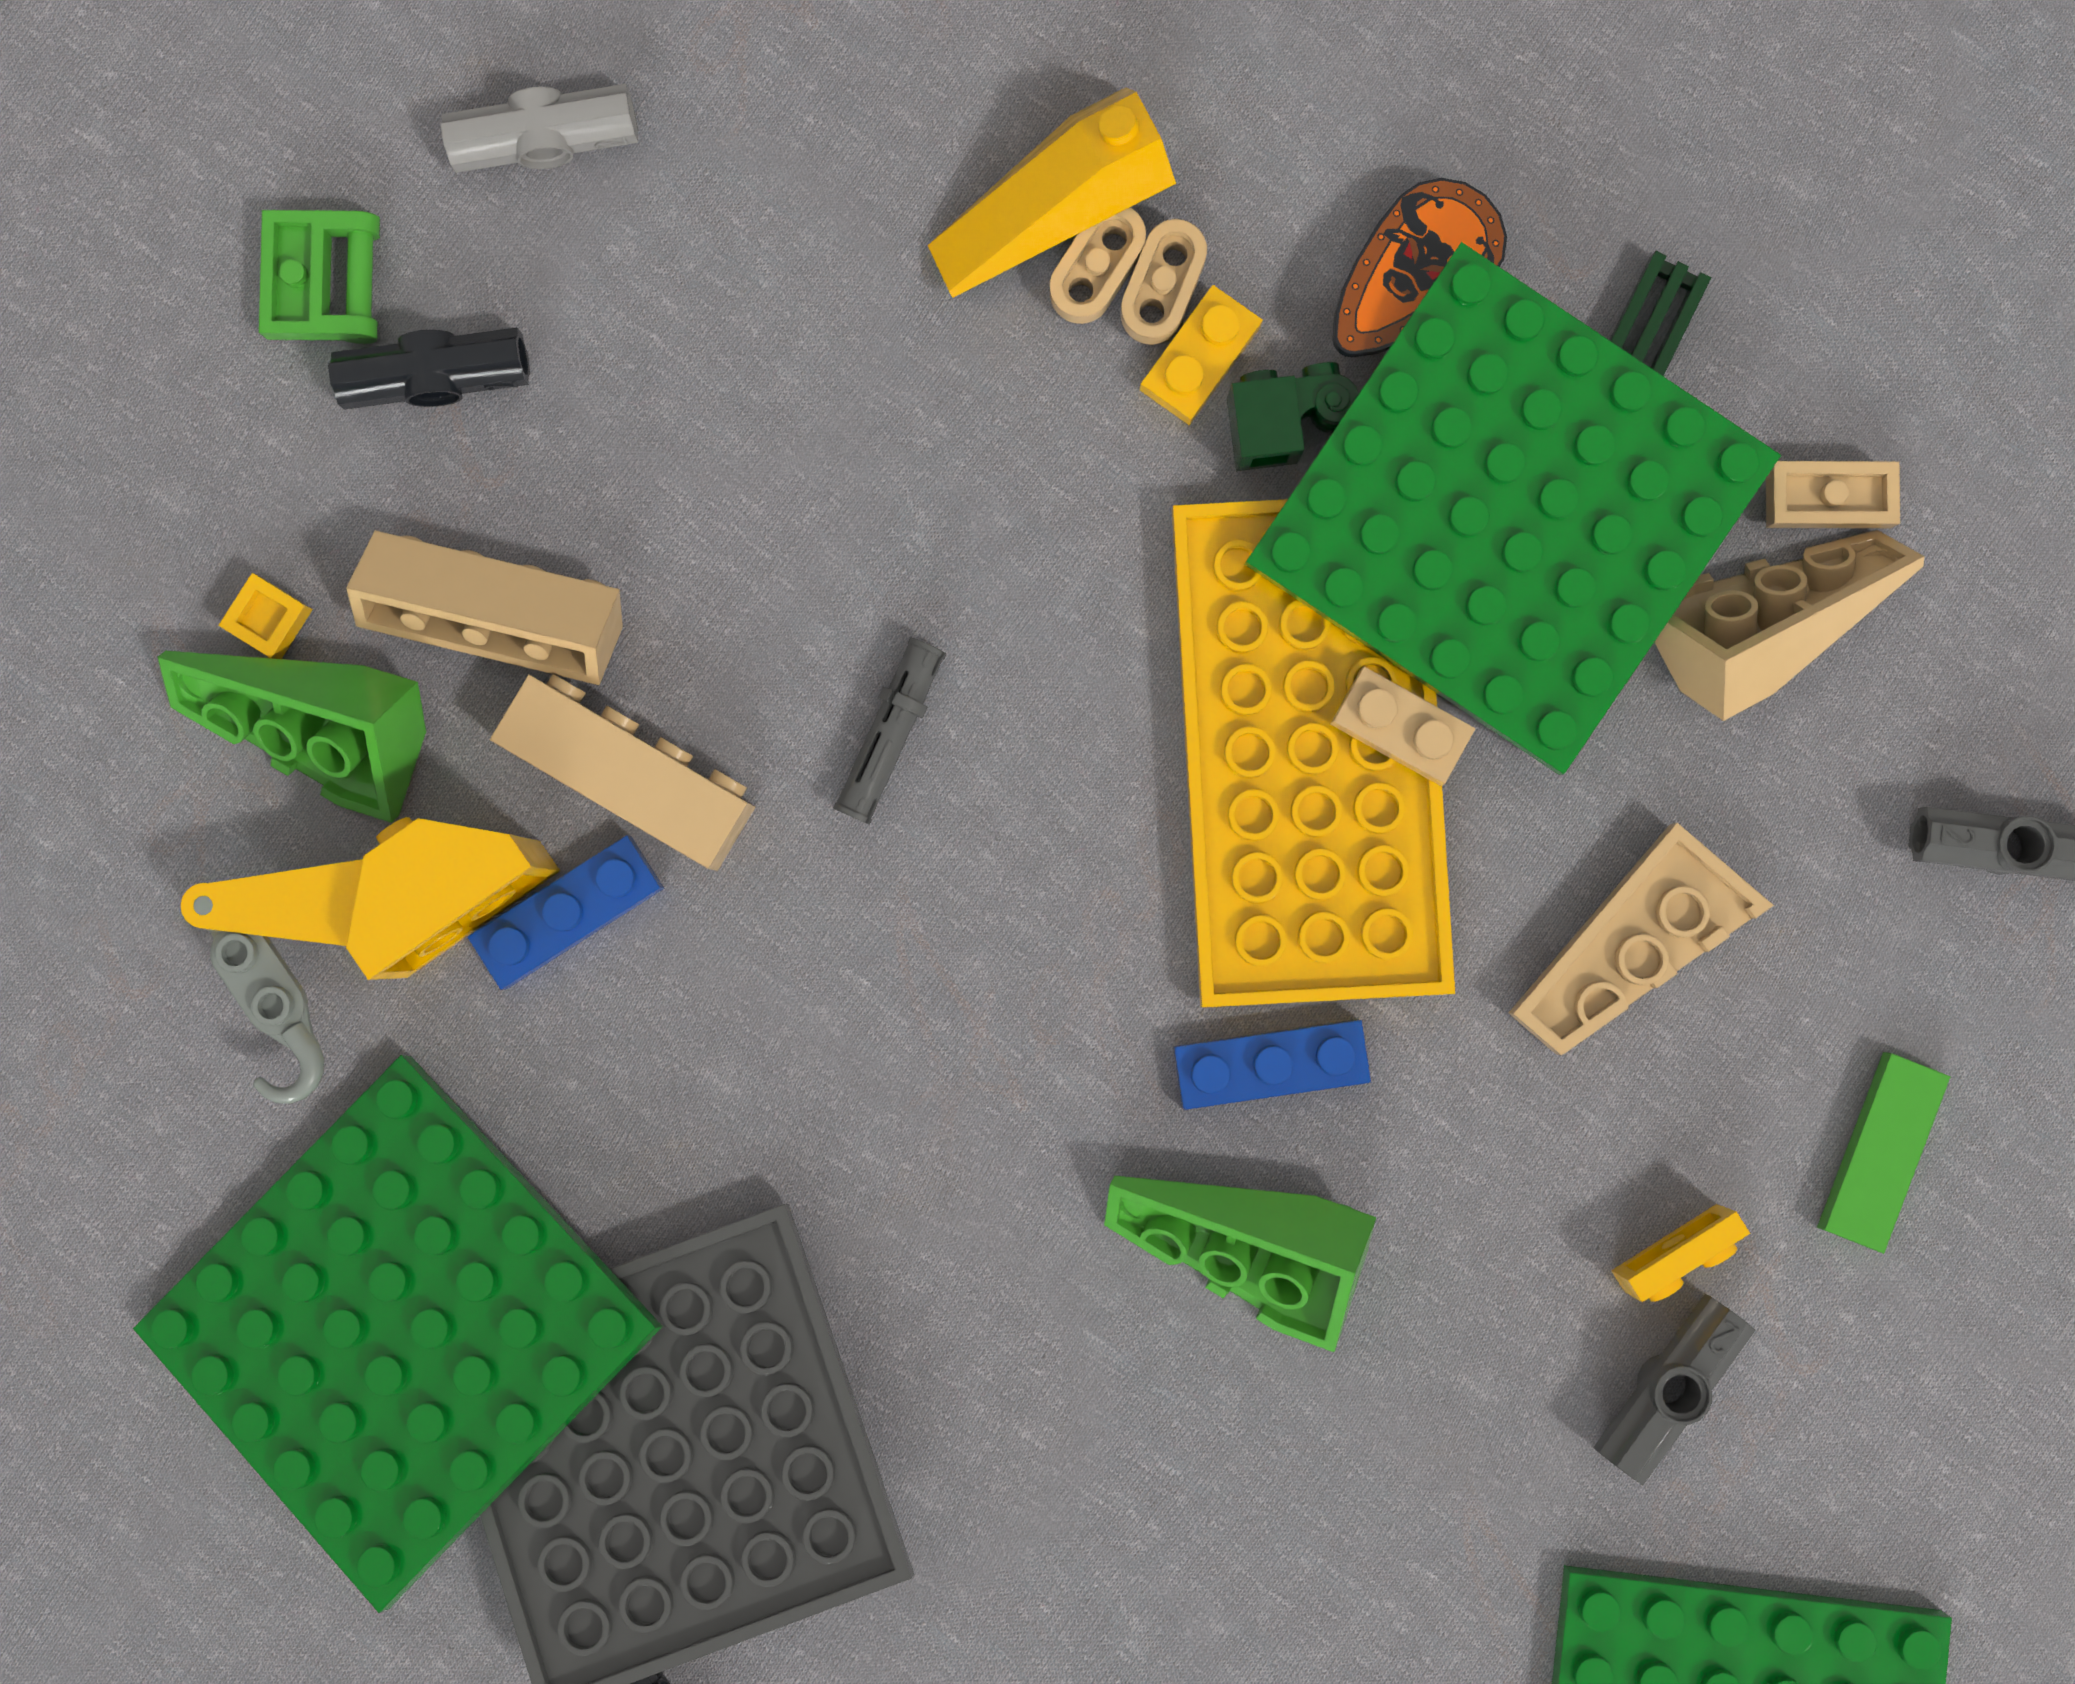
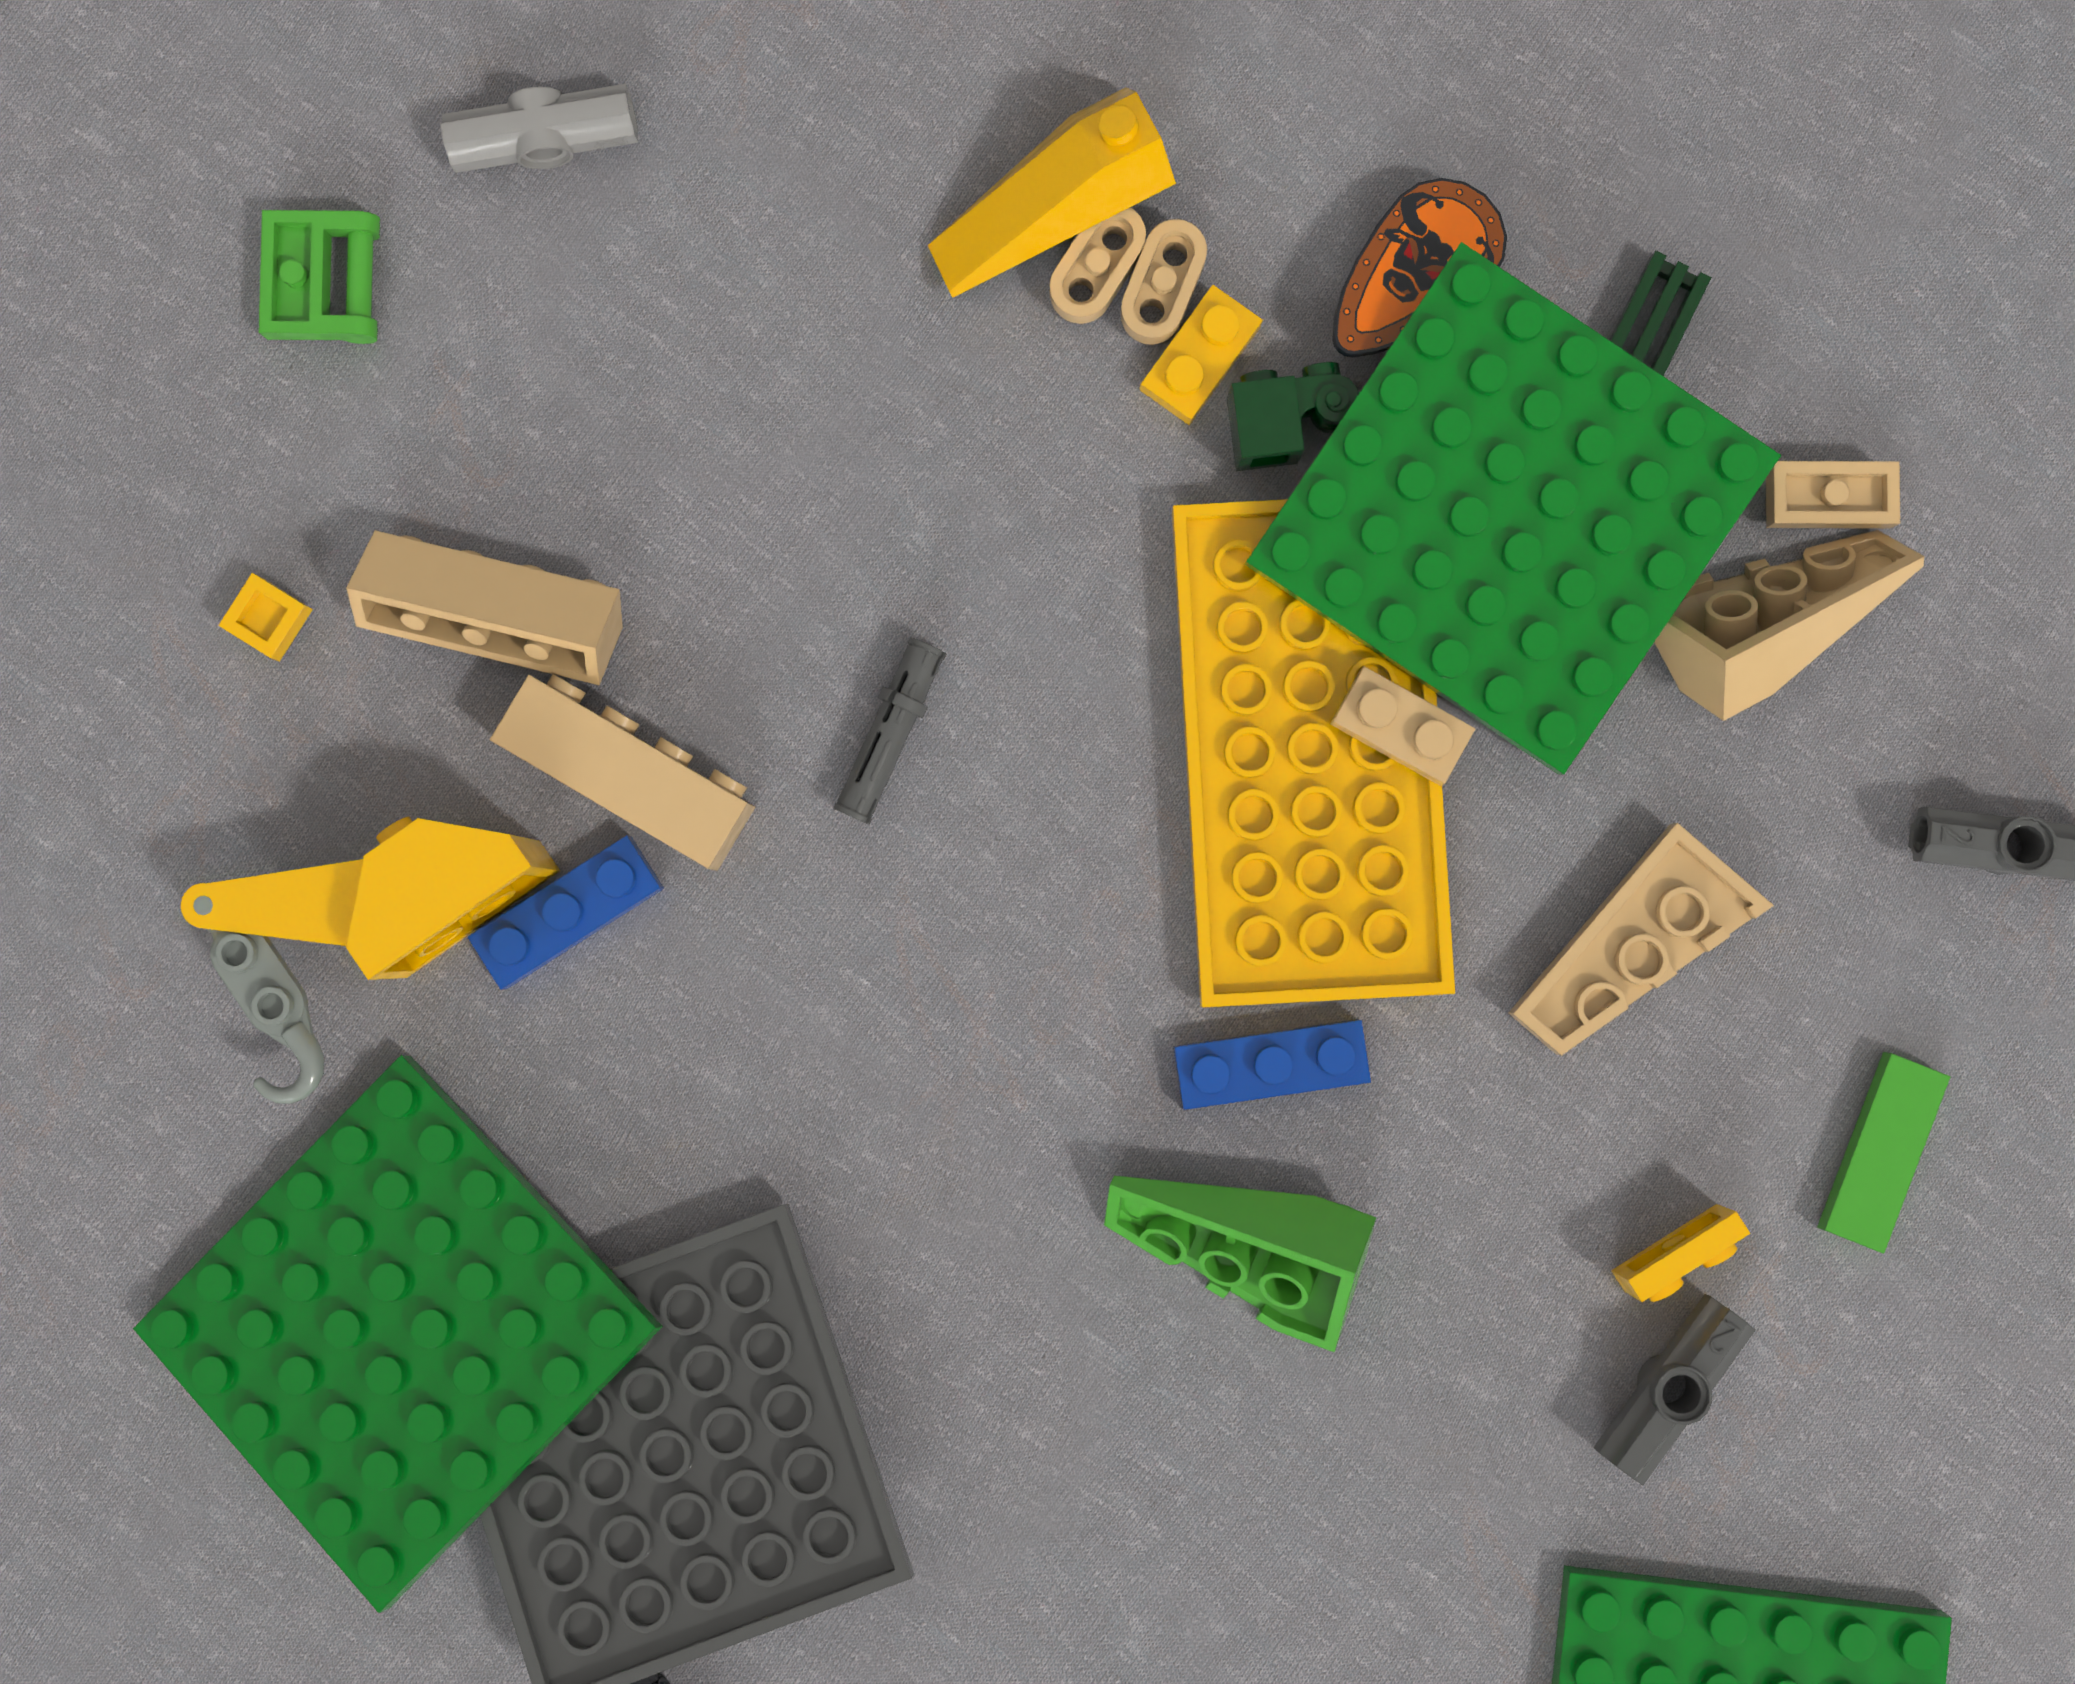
bright green wedge [157,650,426,823] -> none
black piece [328,327,530,410] -> none

